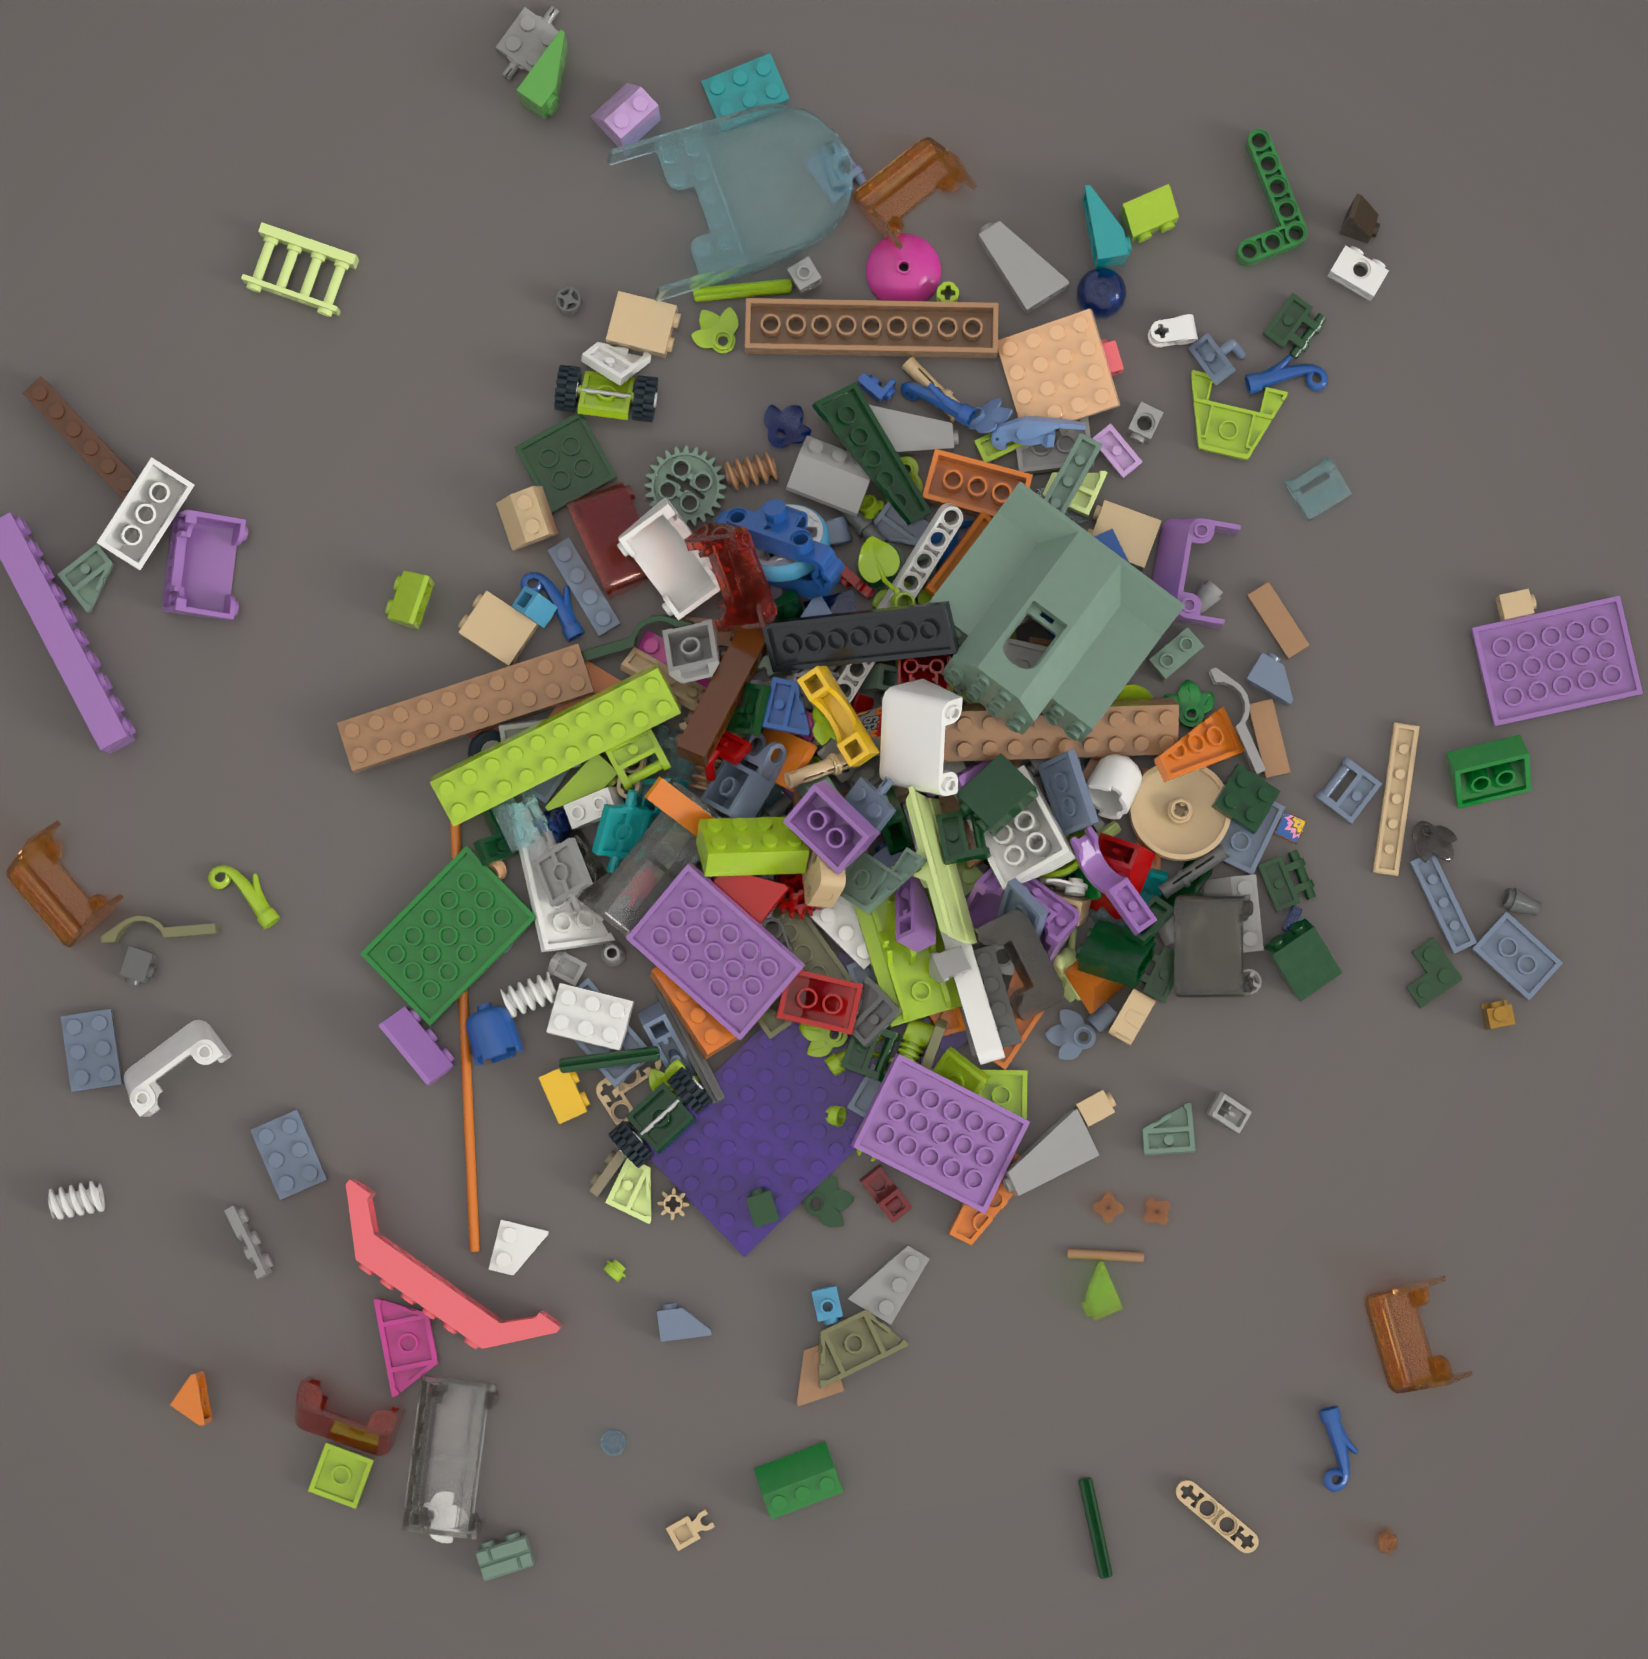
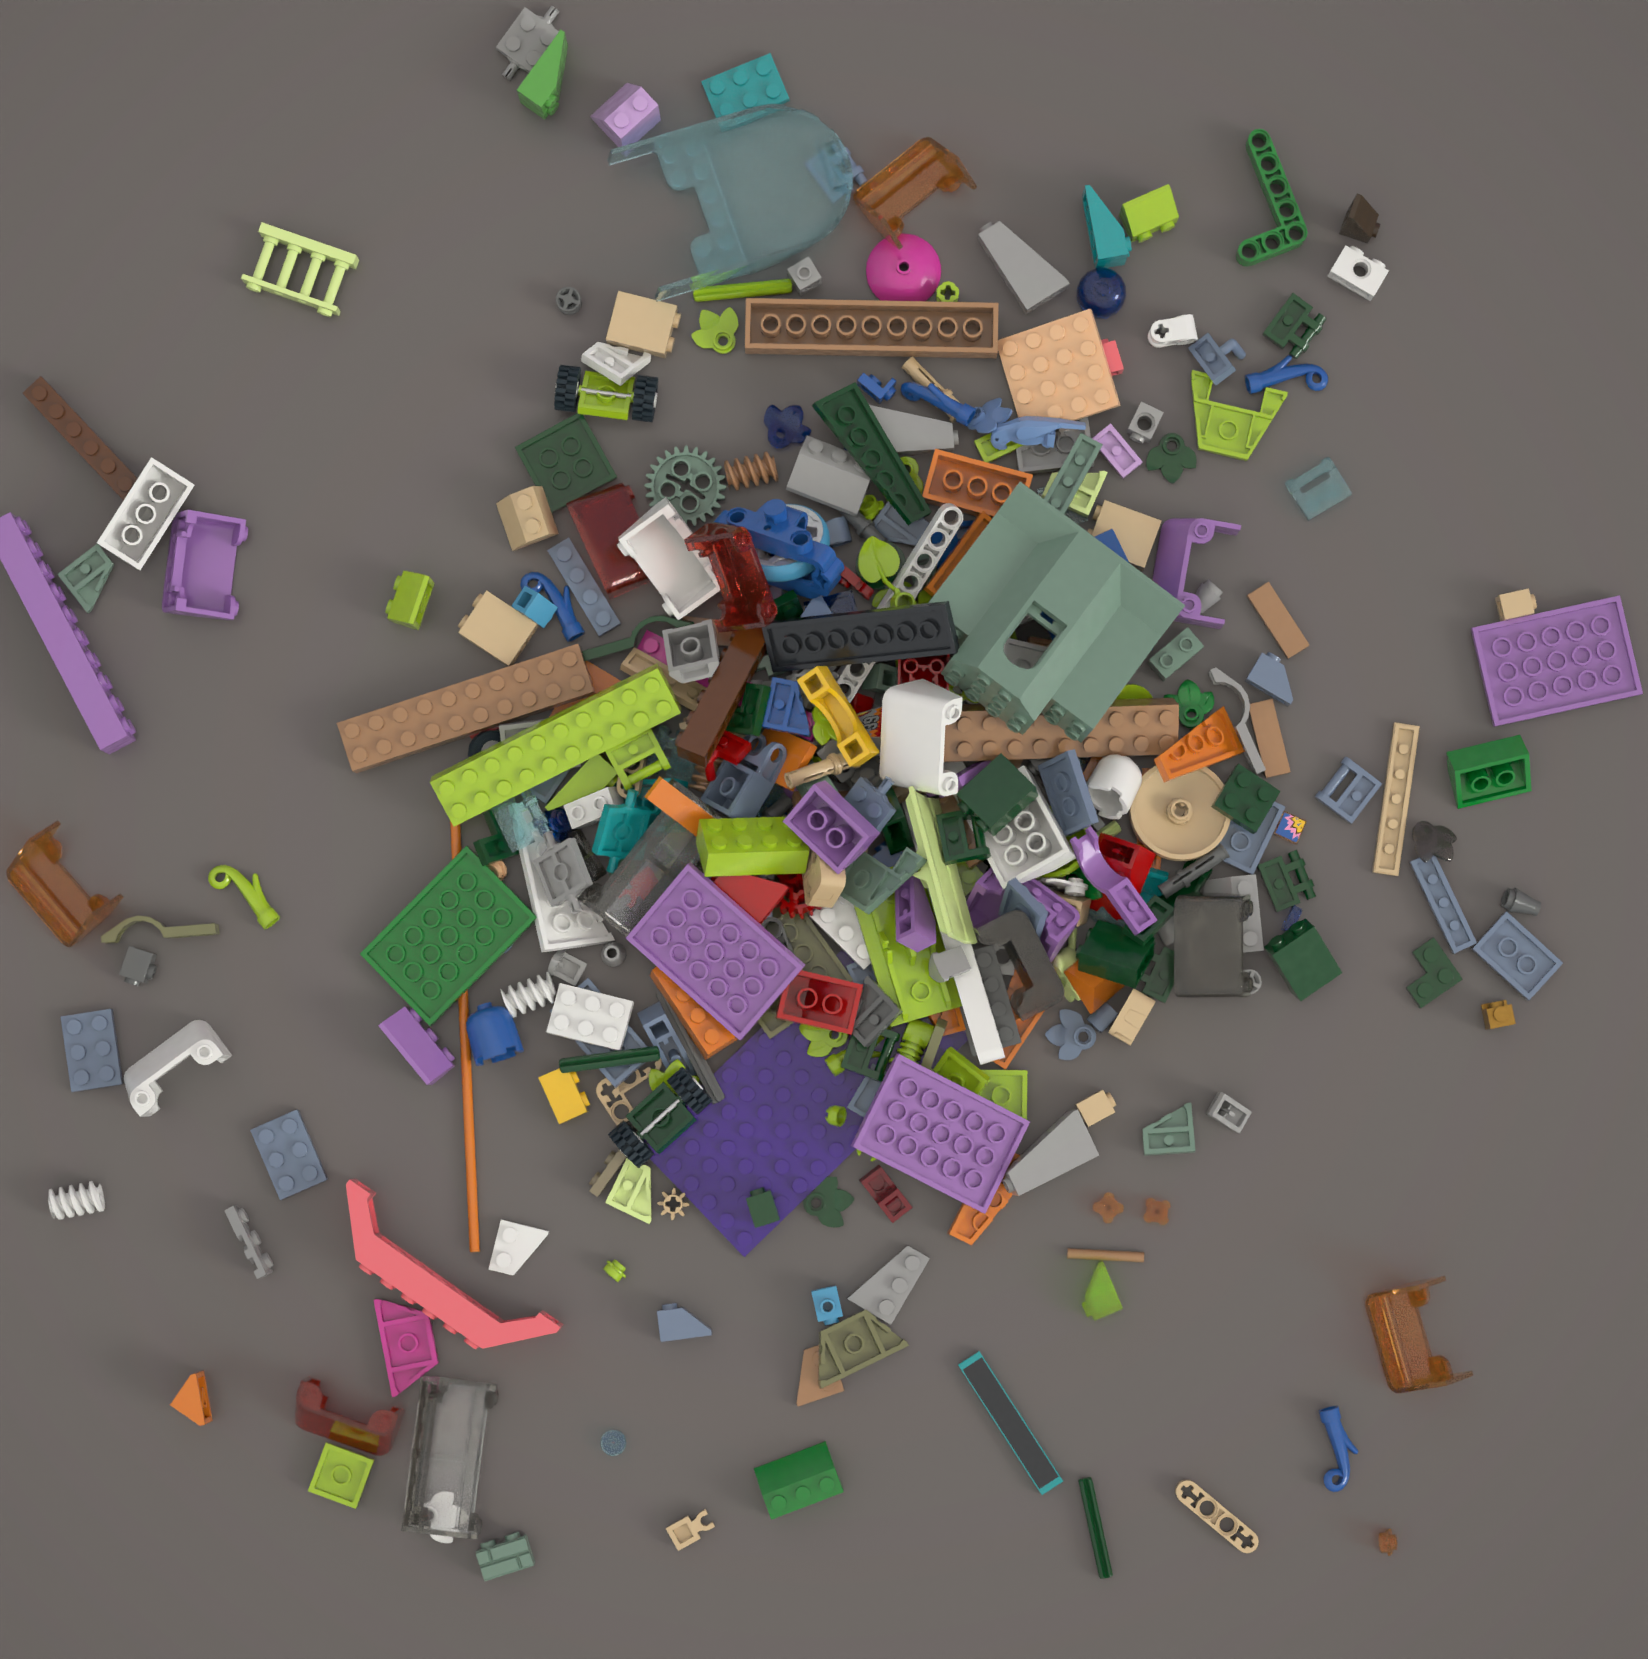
none -> black tile [958,1351,1063,1495]
none -> dark green plate [1146,433,1197,484]

